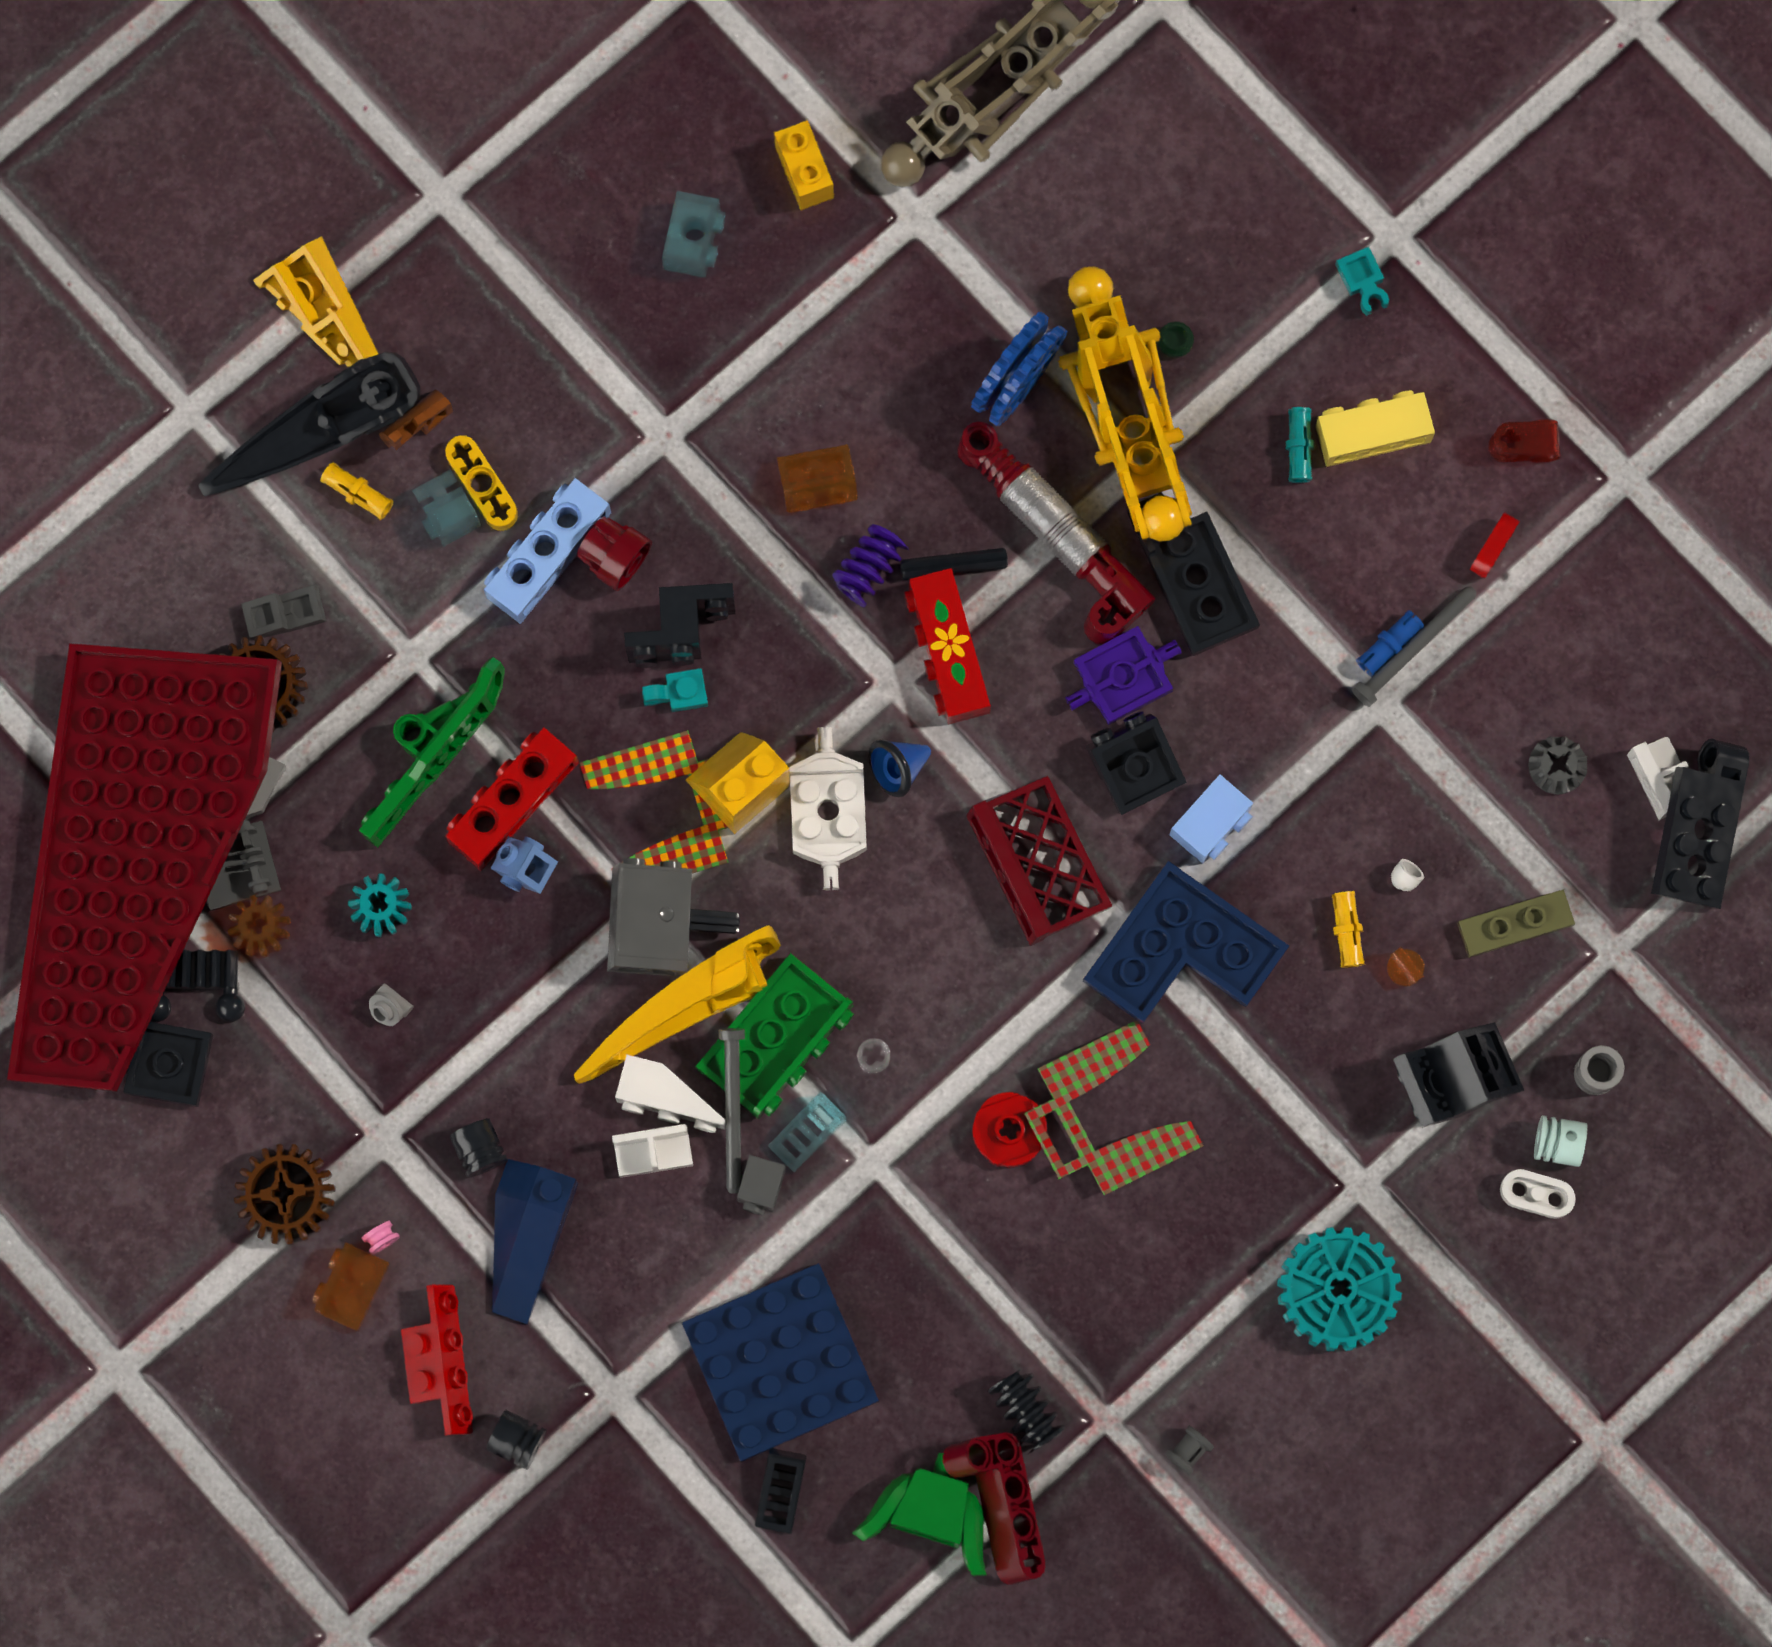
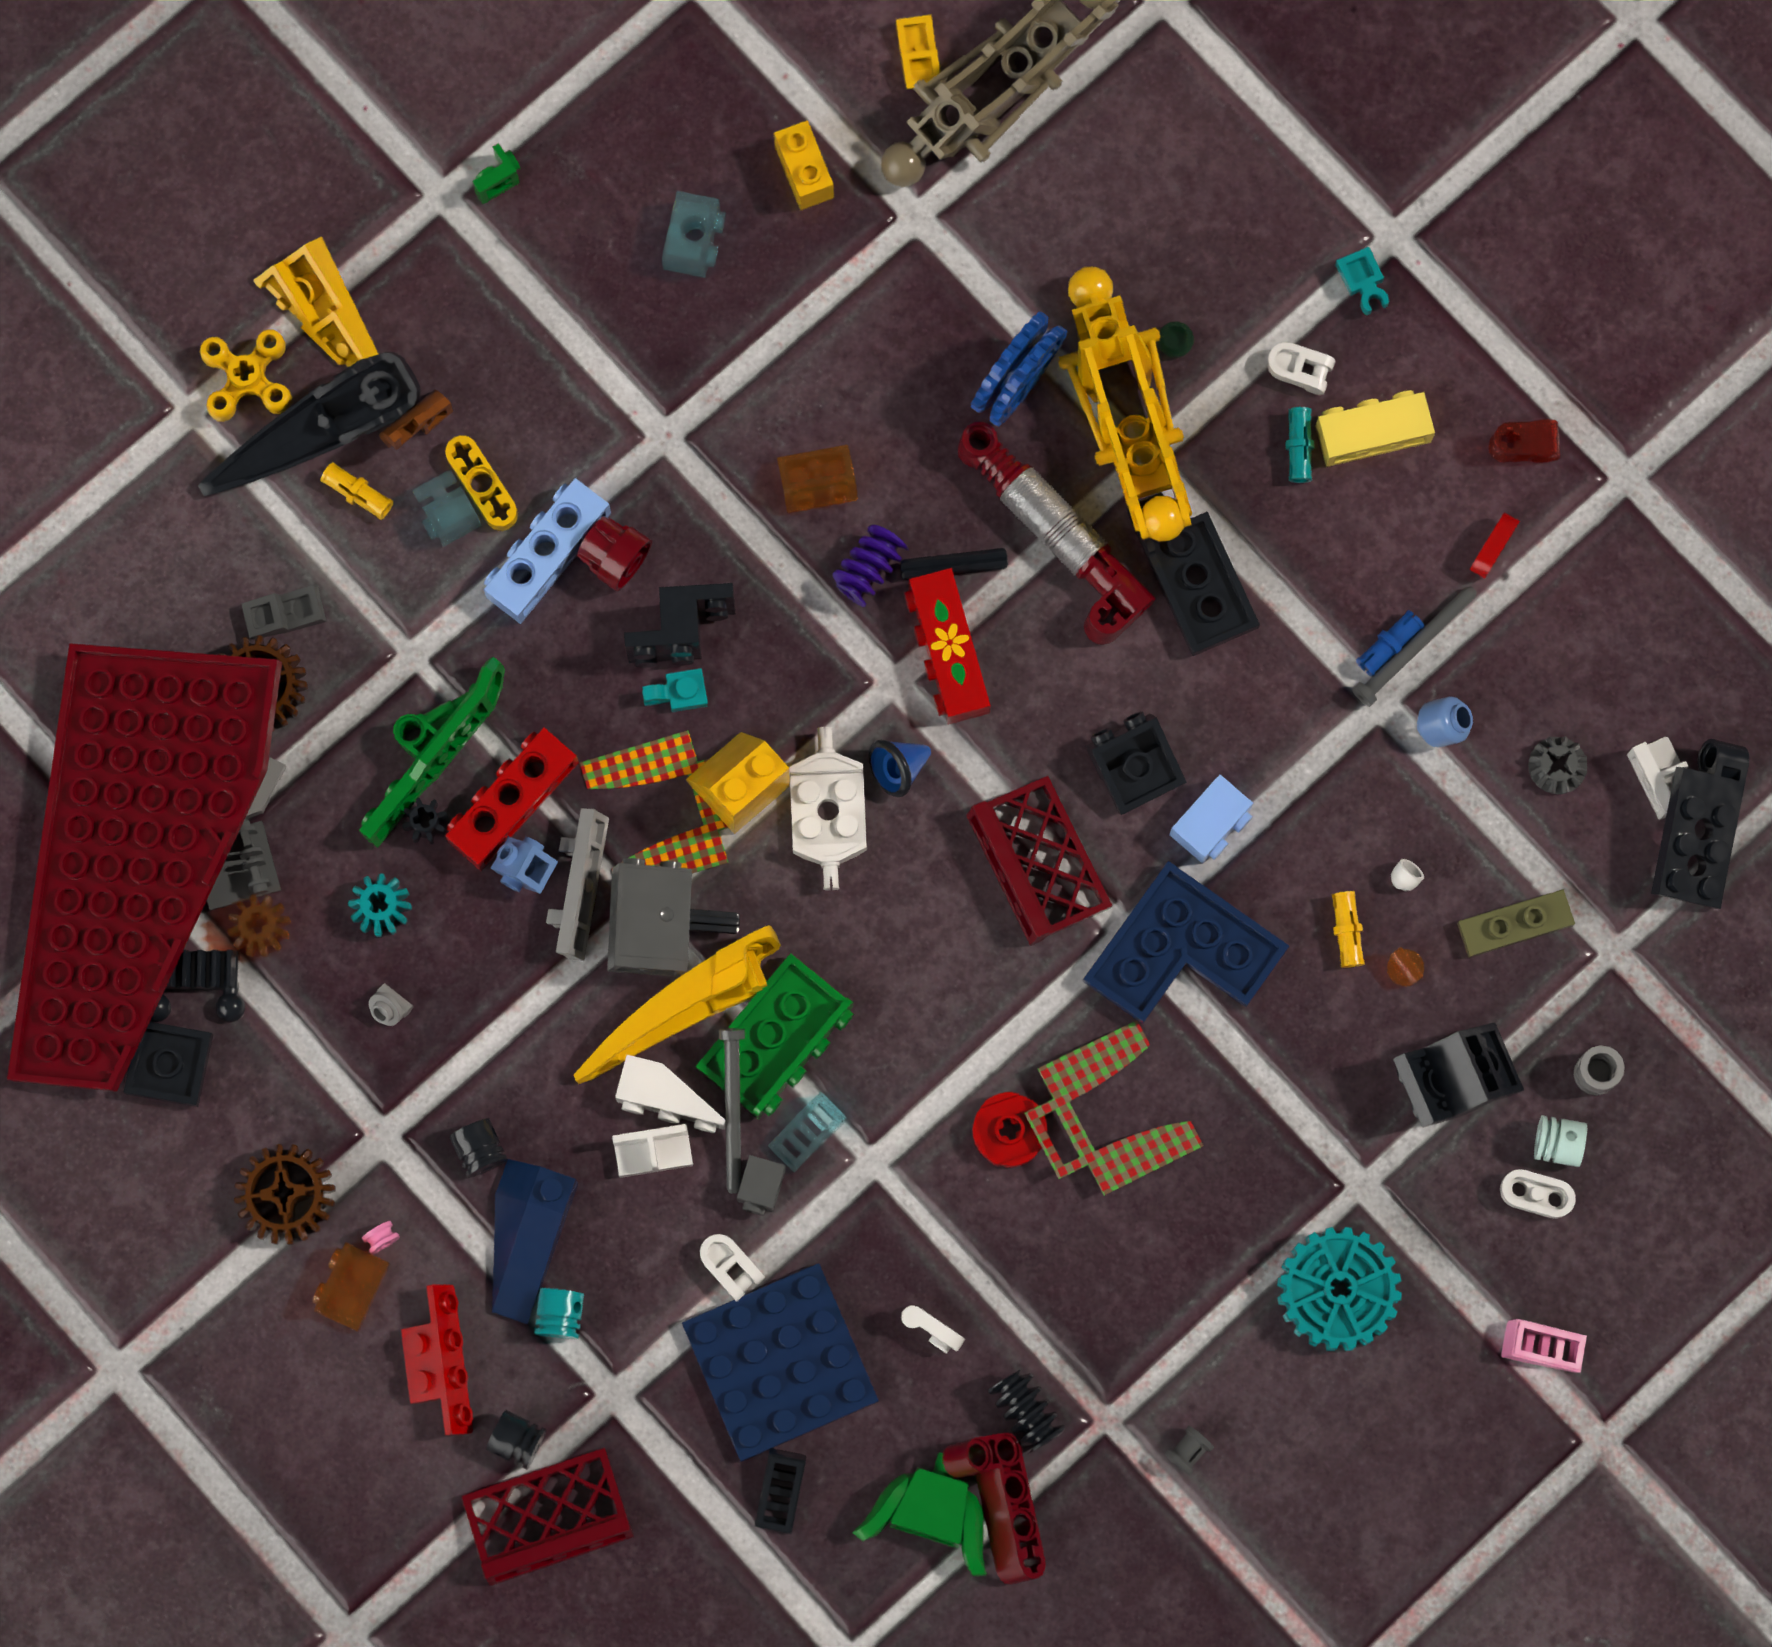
clear bush [857,1038,890,1074] -> none
dark purple plate [1065,626,1182,726] -> none
none -> yellow gear [200,329,292,422]
none -> black gear [402,798,448,845]
none -> dark red fence [461,1447,634,1586]
none -> green bracket [472,143,521,204]
none -> teal piece [534,1288,584,1340]
none -> light grey hinge [546,808,609,961]
none -> white plate [700,1234,765,1302]
none -> yellow slope [895,15,940,90]
none -> white plate [902,1306,965,1354]
none -> white plate [1267,342,1335,395]
none -> medium blue head [1417,697,1473,748]
none -> bright pink slope [1501,1319,1587,1373]

